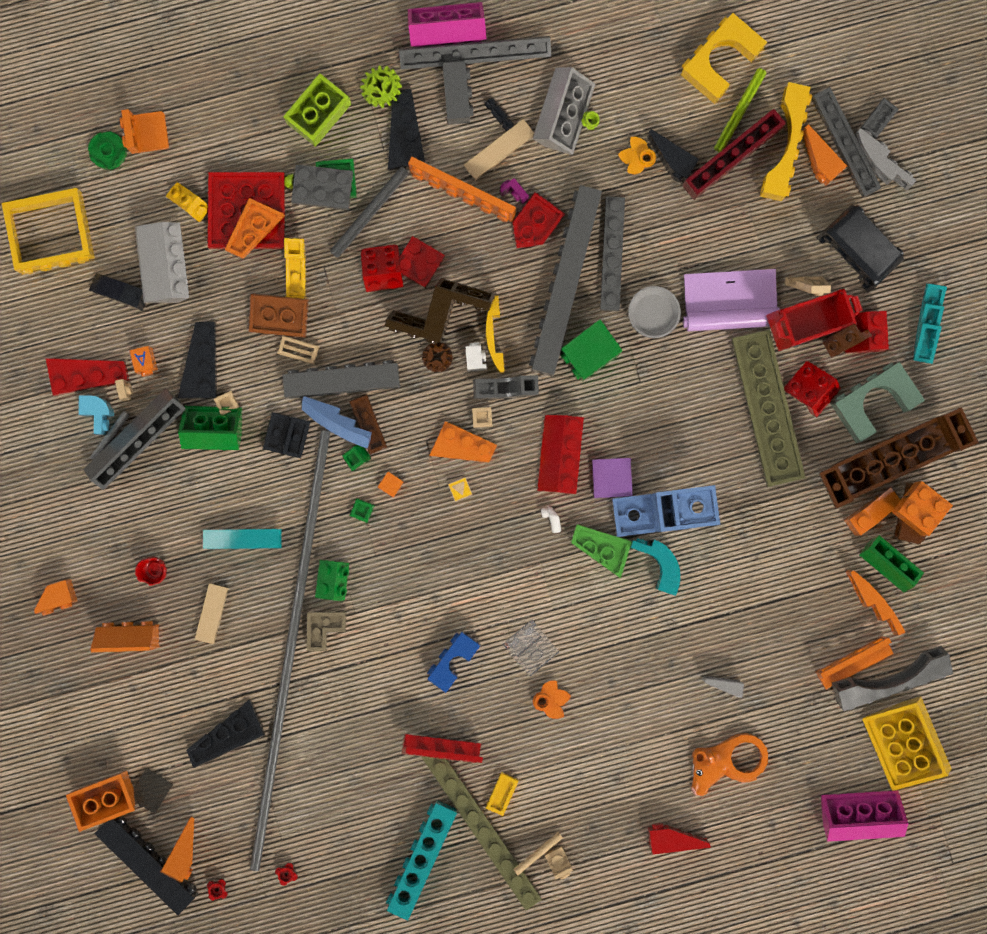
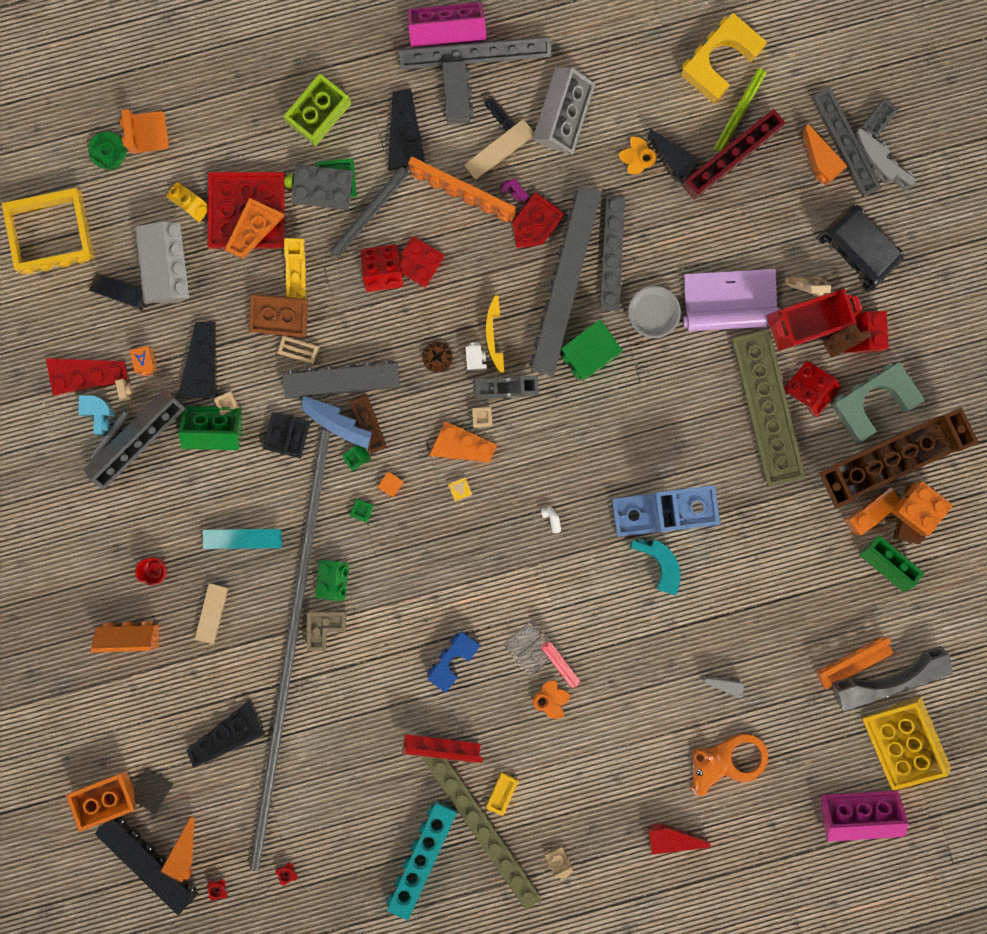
orange slope [34,579,78,616] -> none
lime gear [360,65,402,108] -> none
dark brown bracket [385,278,496,344] -> none
tan bar [513,832,563,876] -> none
red slope [537,415,584,495] -> none
bright green wing [571,524,632,578] -> none
lime plate [581,111,600,130] -> none
medium lavender tile [592,458,633,498] -> none
yellow arch [760,82,812,202] -> none
orange slope [846,570,905,636] -> none
teal slope [913,283,947,364] -> none
none -> coral axle [541,641,580,688]

